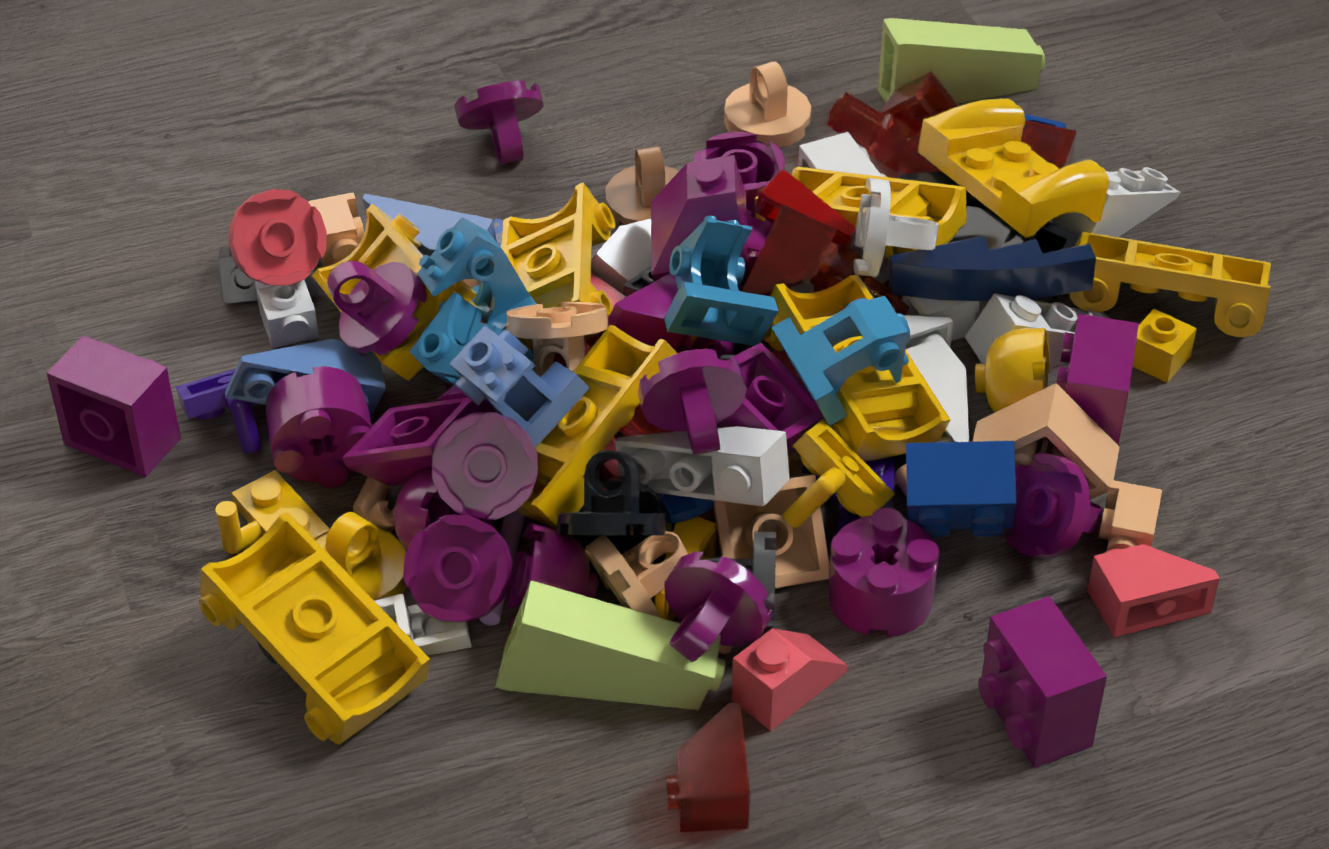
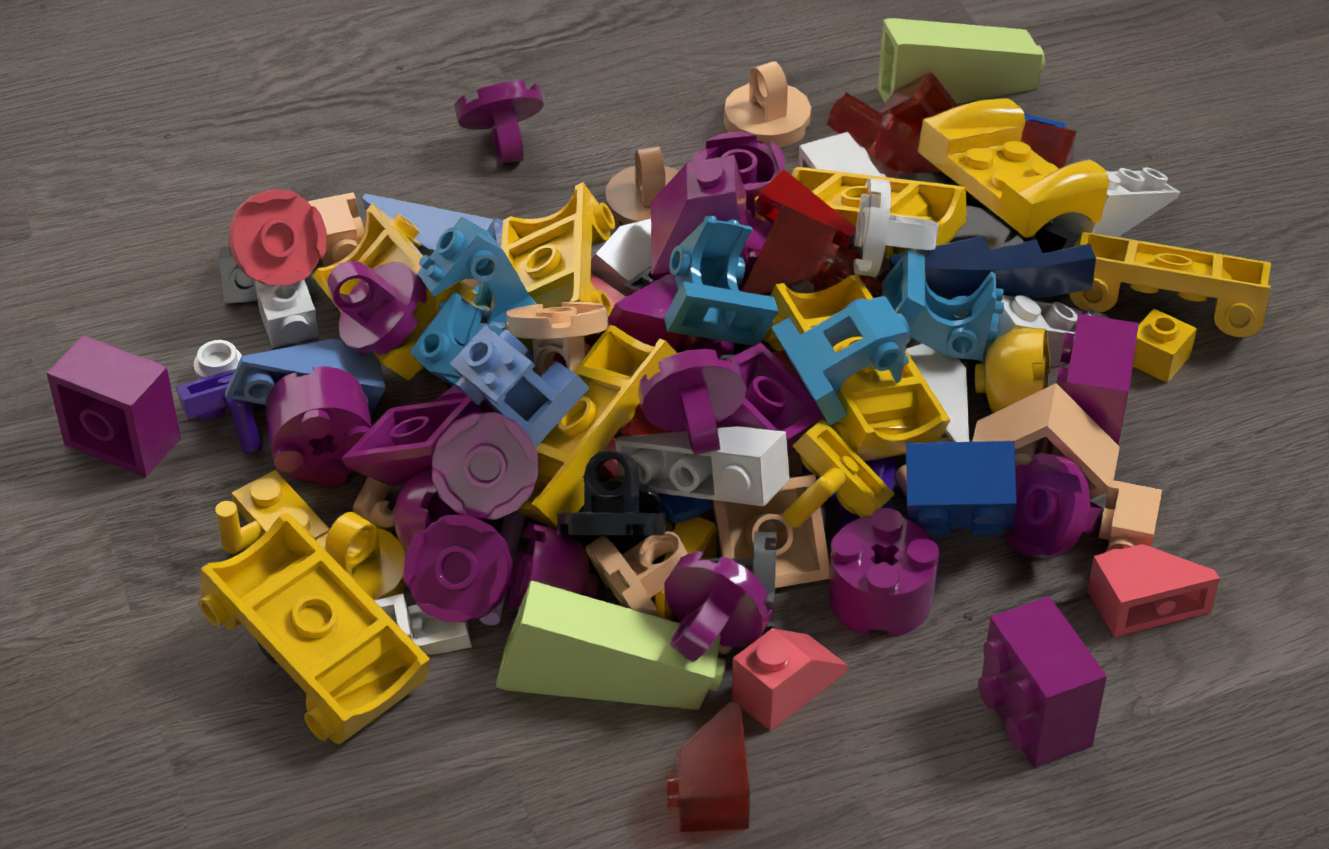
none -> white plate [194,340,242,379]
none -> dark azure tile [882,248,1004,360]

